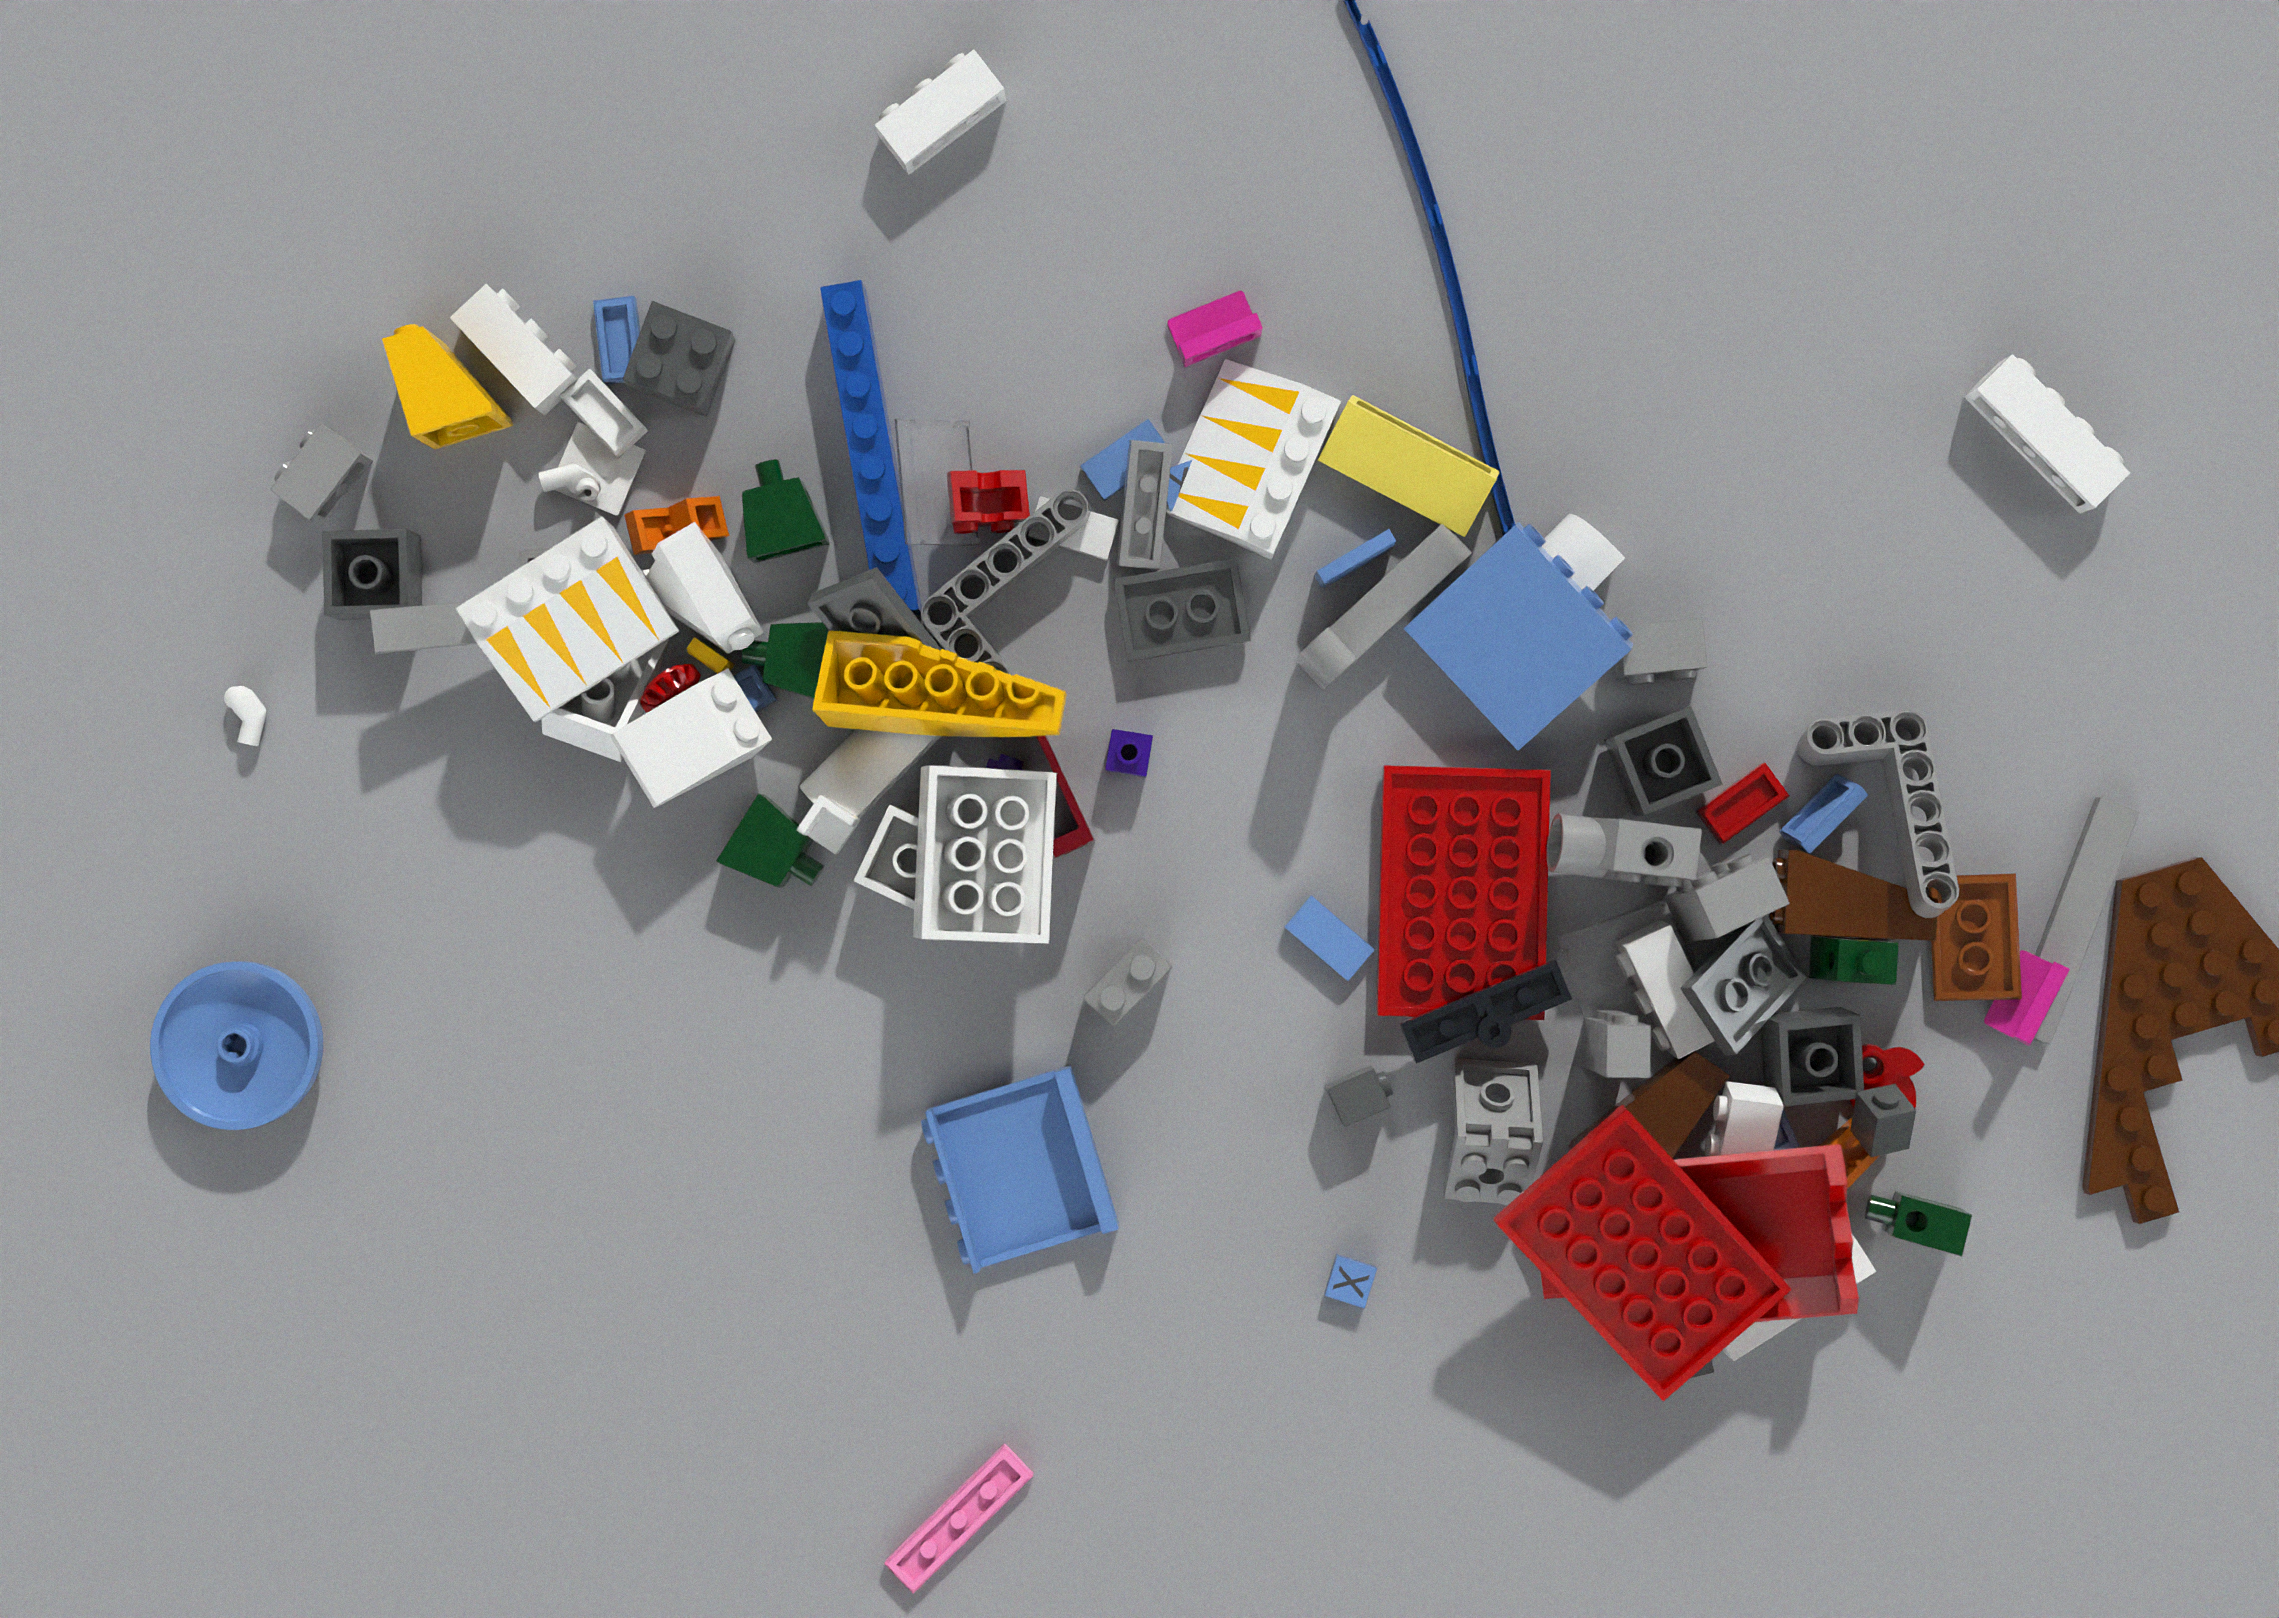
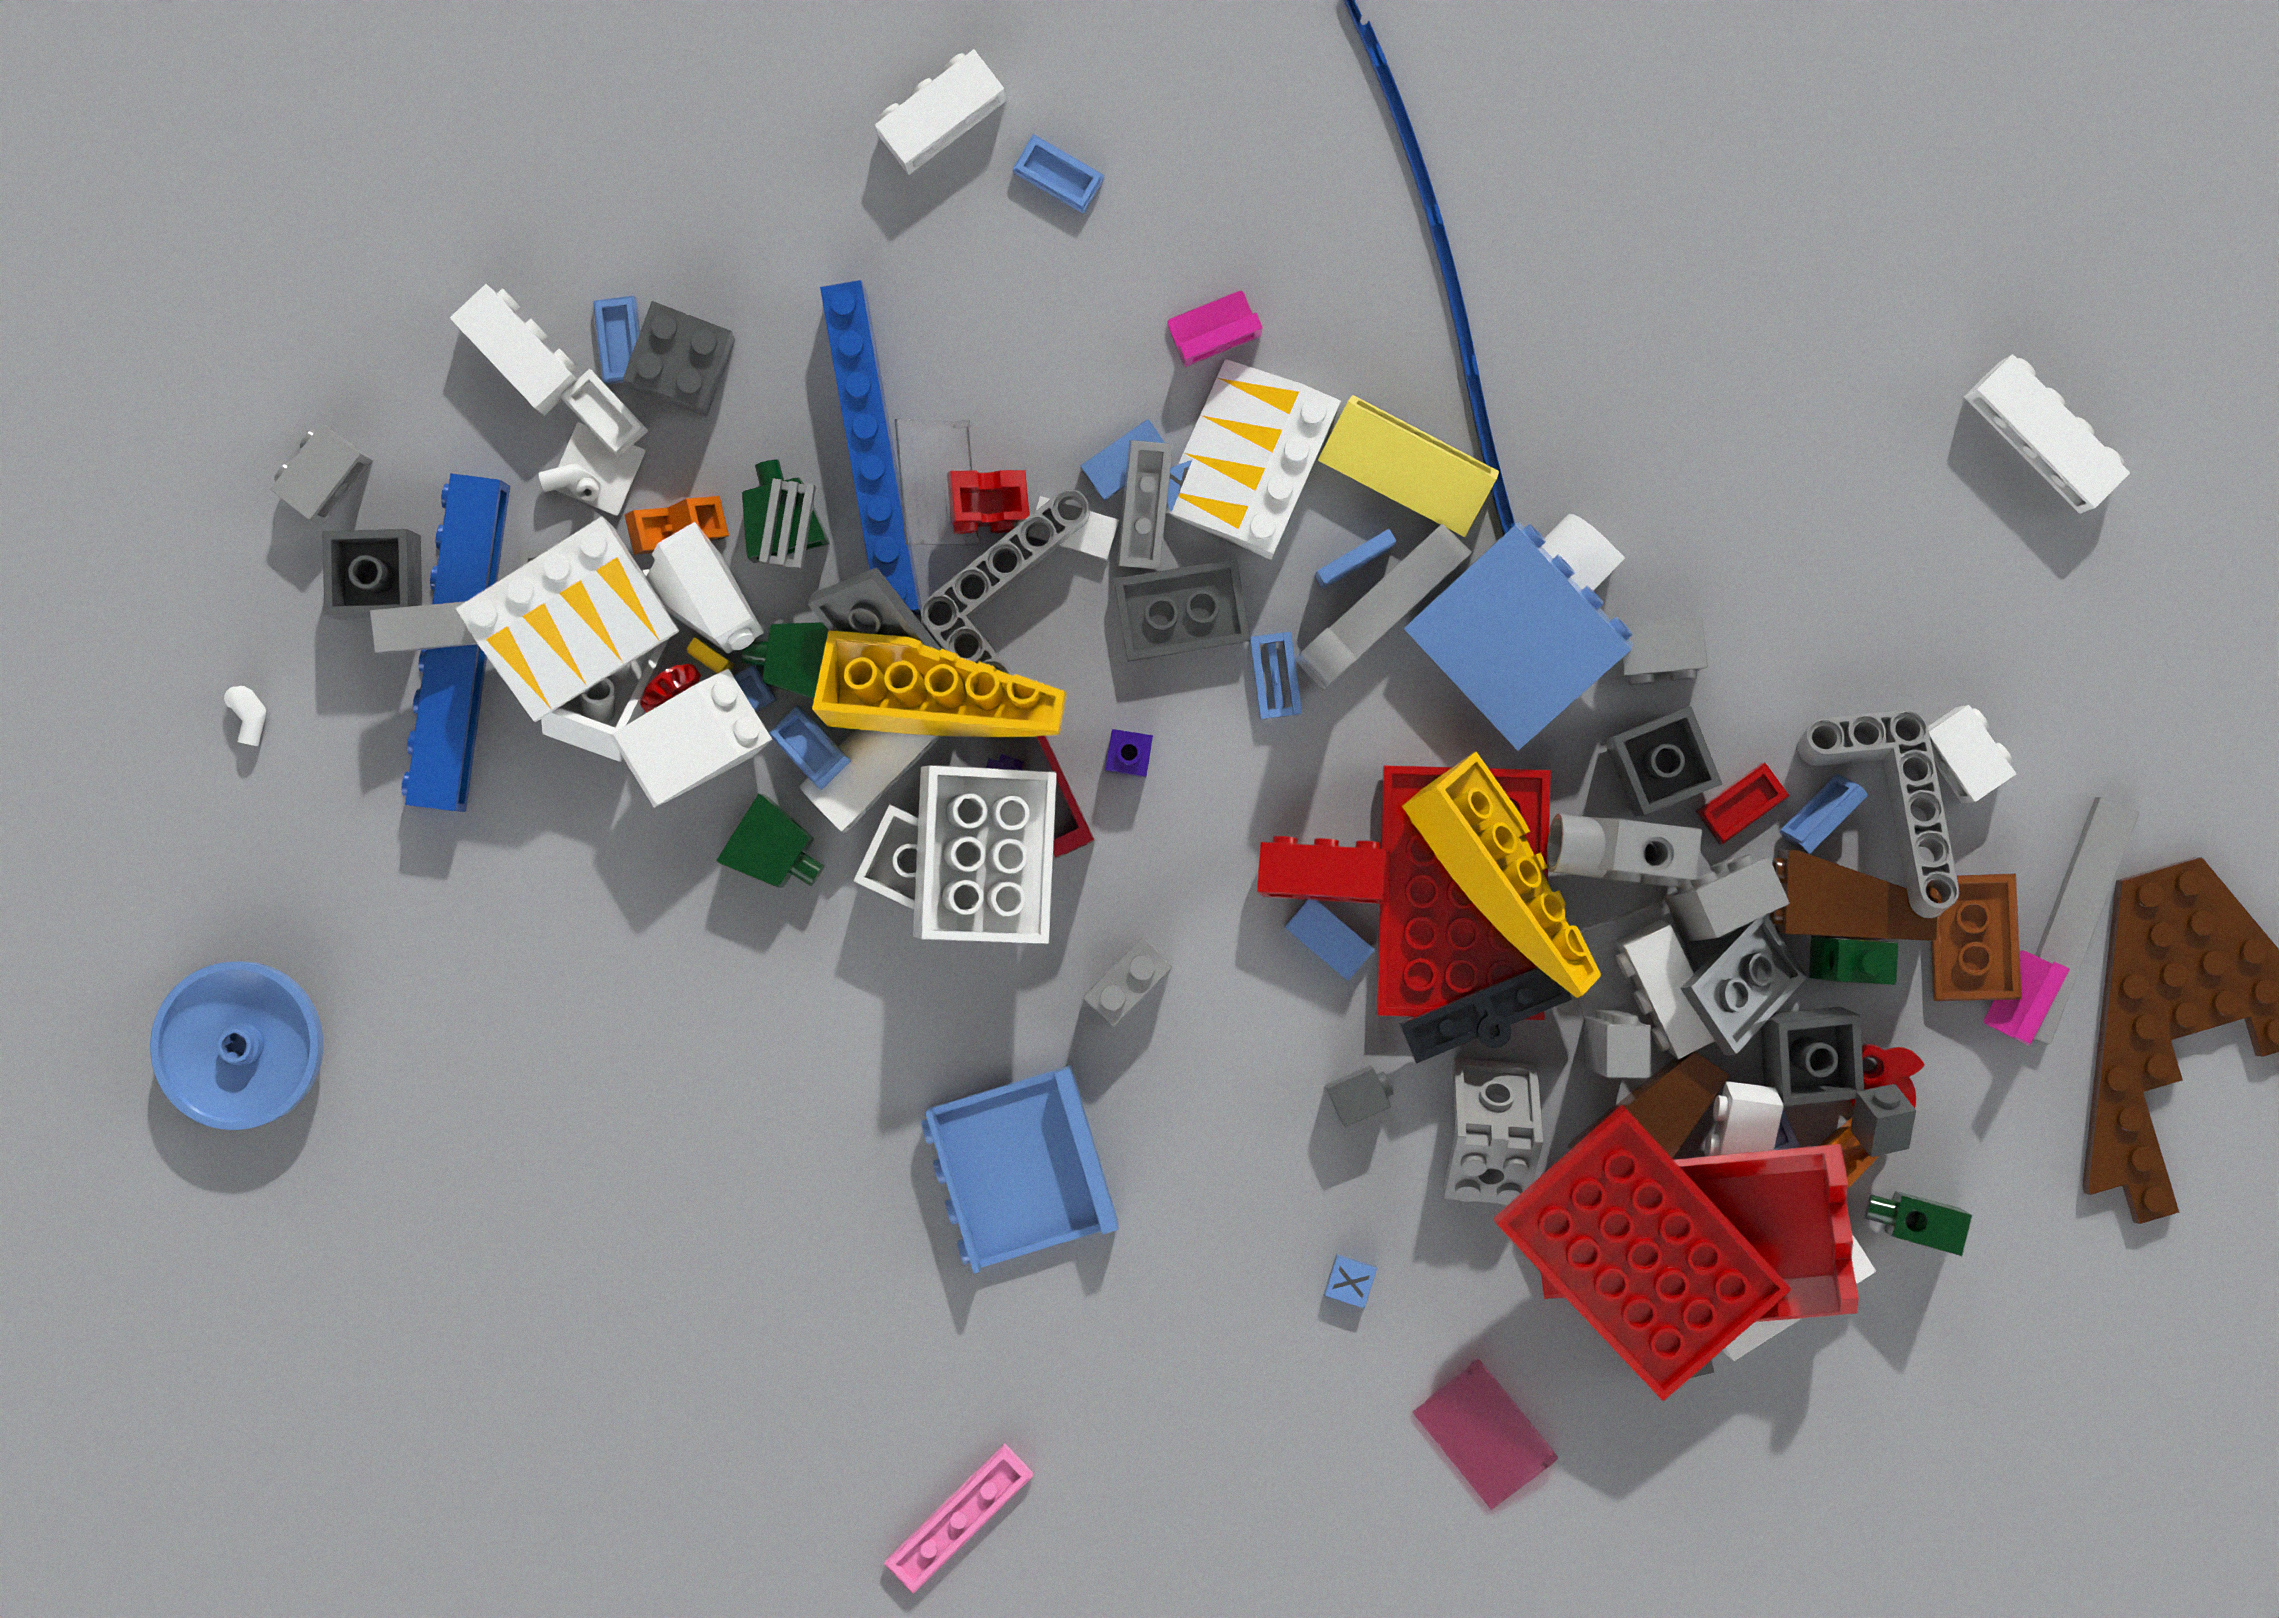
yellow slope [382,324,513,450] -> none
white panel [797,795,861,855] -> none
none -> blue brick [401,473,510,812]
none -> light grey tile [759,478,816,570]
none -> medium blue tile [769,705,851,790]
none -> medium blue tile [1012,134,1104,214]
none -> medium blue tile [1250,632,1302,720]
none -> red brick [1257,836,1391,905]
none -> yellow wedge [1402,752,1601,998]
none -> clear pink piece [1412,1359,1558,1510]
none -> white brick [1928,705,2016,803]

